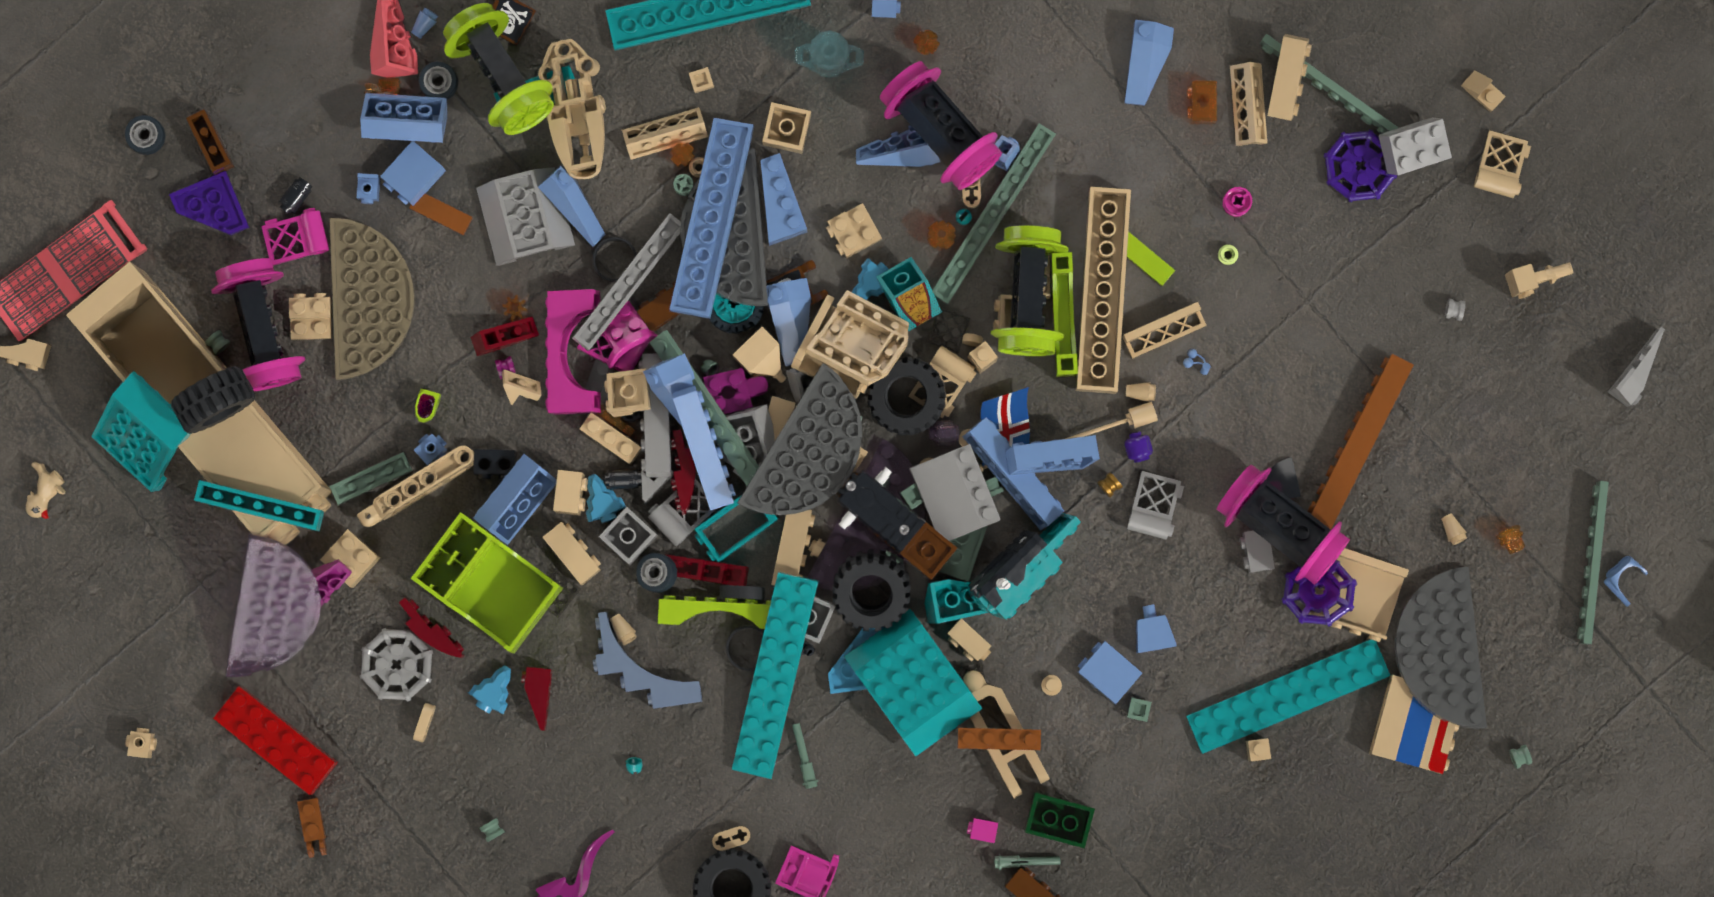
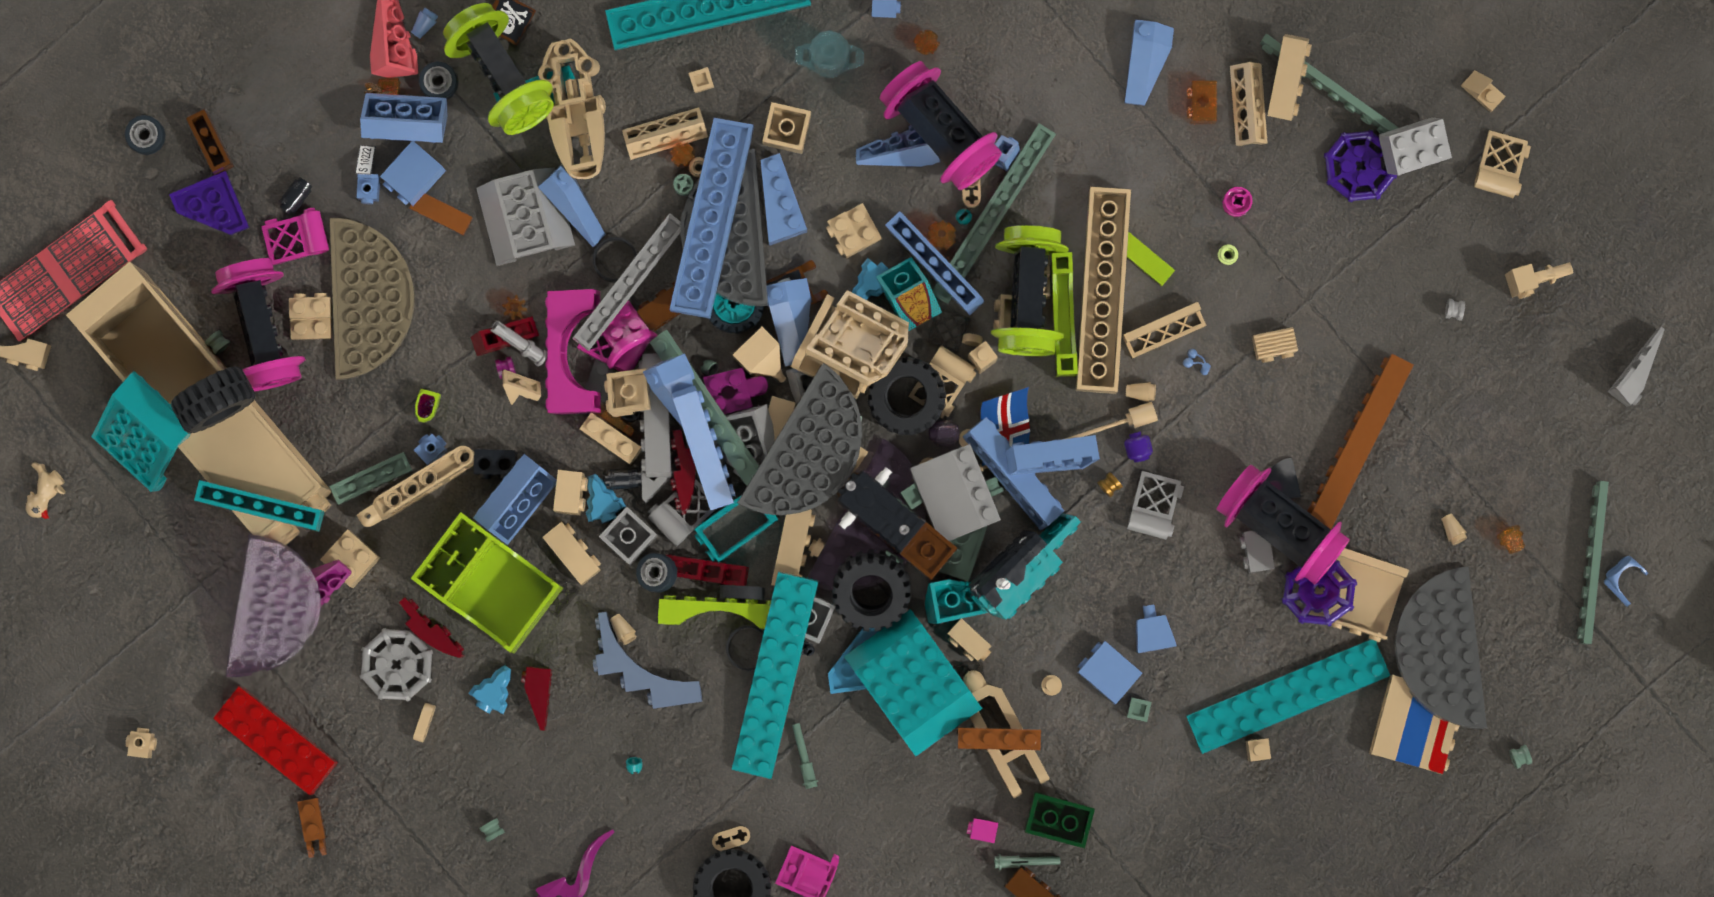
none -> white sticker [355,145,376,175]
none -> light grey pin [491,321,548,367]
none -> medium blue brick [885,211,984,316]
none -> tan brick [1252,327,1298,363]

